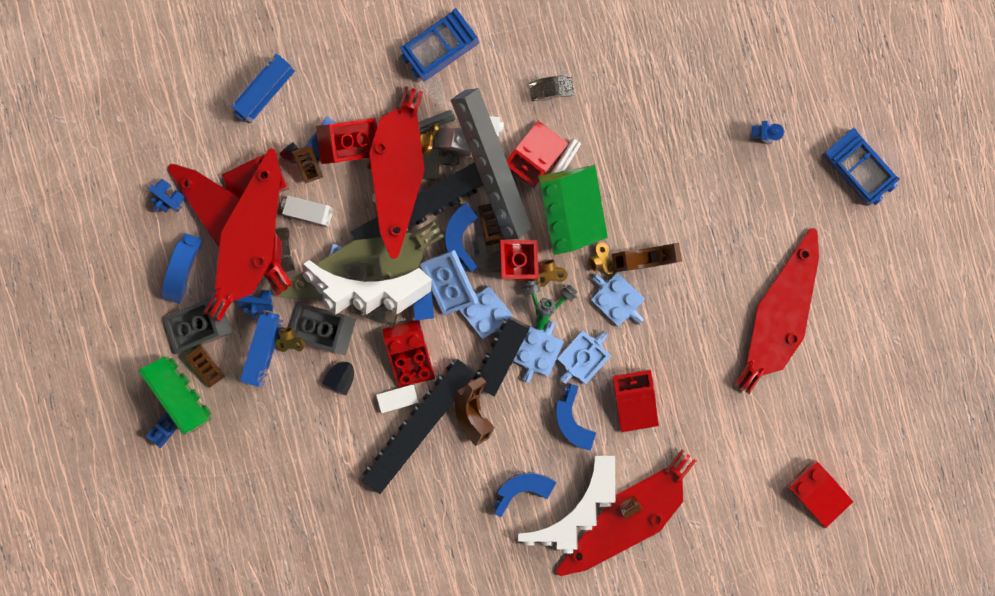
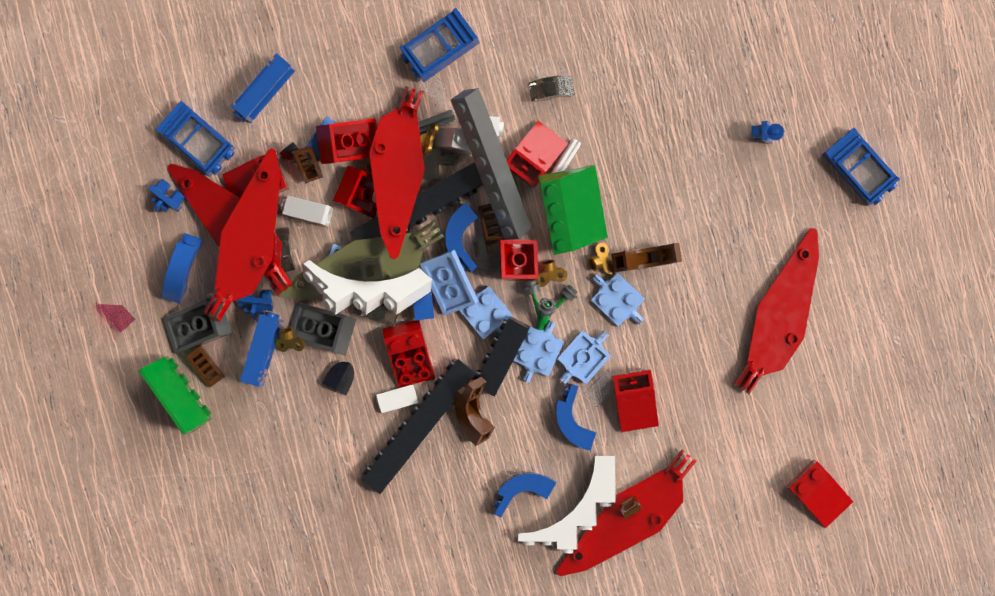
blue hips [146,411,178,448] -> none
none -> clear pink tile [97,304,136,332]
none -> blue door [156,101,235,176]
none -> red slope [333,166,377,218]
none -> clear tile [583,369,610,407]

